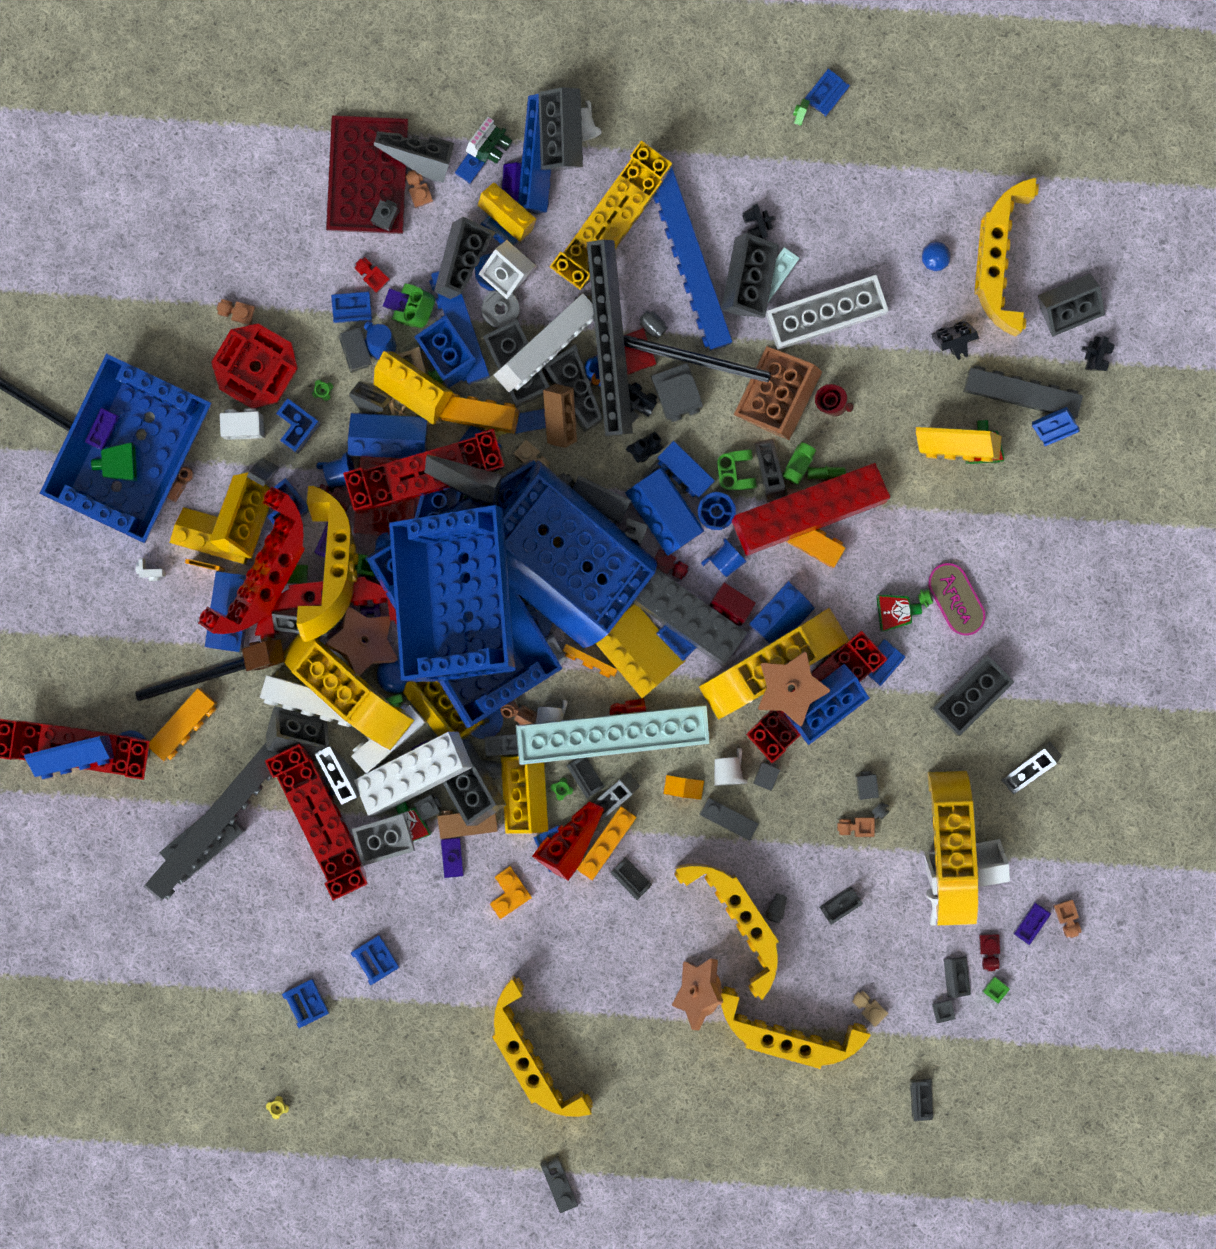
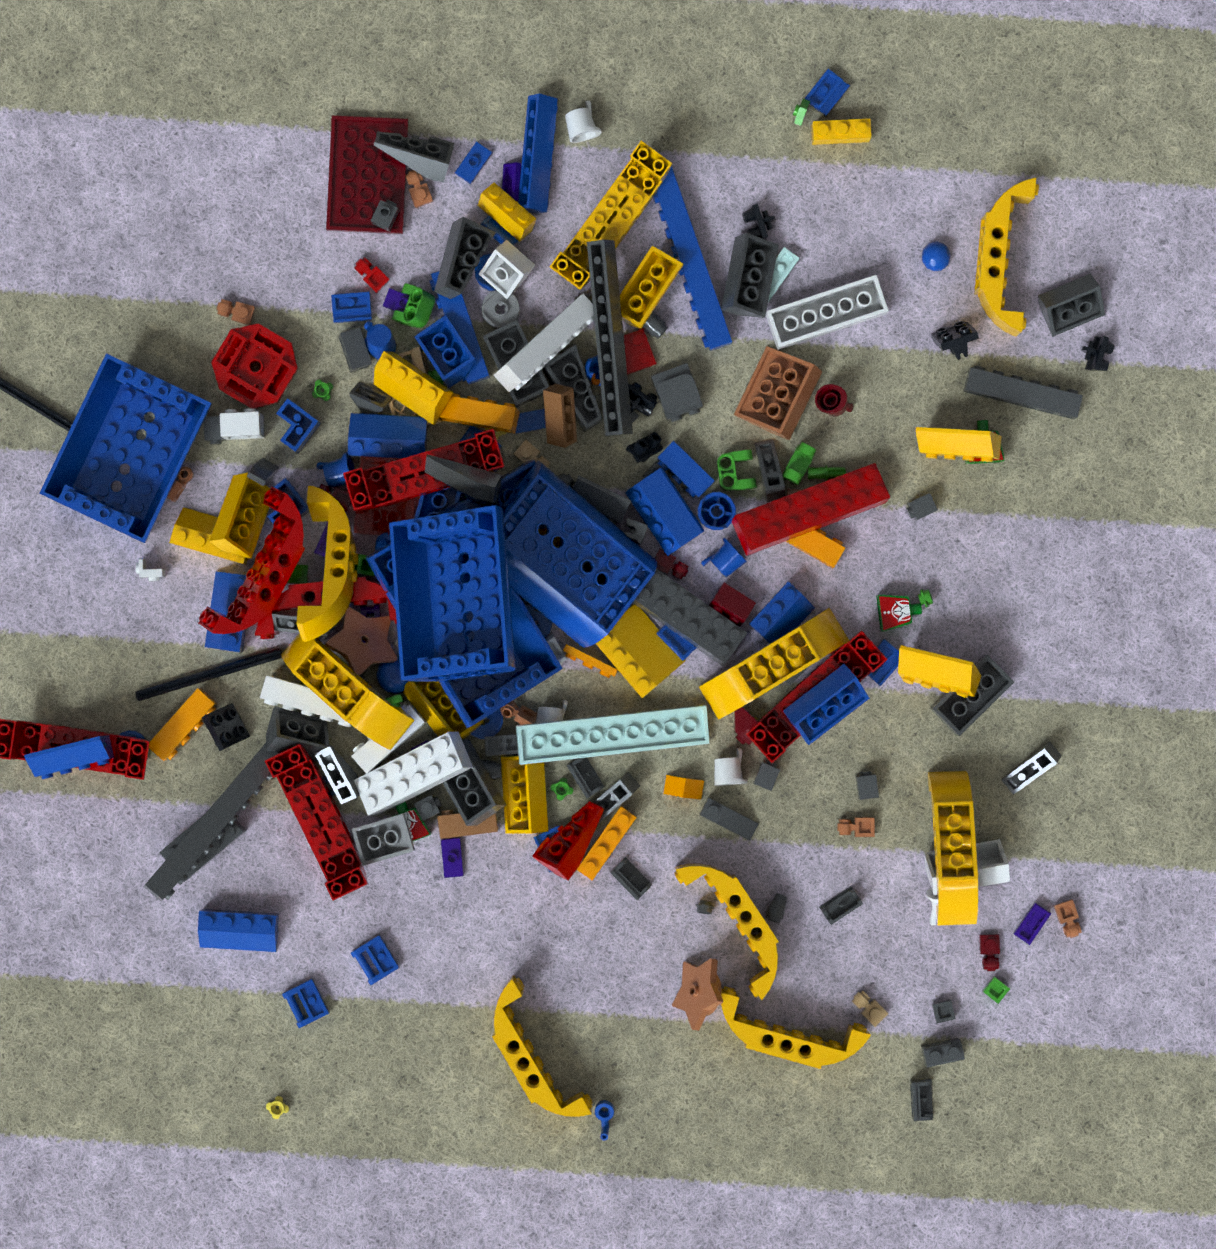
dark purple plate [85,408,120,450] -> none
green torso [91,443,137,481] -> none
light orange piece [185,559,225,572] -> none
reddish brown brick [242,637,285,671] -> none
dark green hips [466,117,513,164] -> none
light orange plate [490,866,532,920] -> none
dark grey brick [538,87,583,171] -> none
dark grey plate [540,1156,578,1213] -> none
red plate [609,698,646,715] -> none
black axle [624,335,771,382] -> none
nougat plate [758,652,830,726] -> none
dark grey plate [872,802,890,819] -> none
dark tan tile [928,563,985,635] -> none
dark grey slope [943,957,971,998] -> none
blue plate [1032,407,1080,446] -> none
none -> blue slope [198,909,279,952]
none -> black plate [202,703,250,751]
none -> dark grey brick [204,416,226,445]
none -> blue plate [595,1100,614,1141]
none -> yellow slope [620,246,684,329]
none -> dark grey plate [696,900,714,914]
none -> dark red slope [734,707,758,745]
none -> yellow brick [811,119,871,145]
none -> yellow slope [898,645,981,697]
none -> dark grey brick [906,493,938,521]
none -> dark grey brick [921,1038,965,1068]

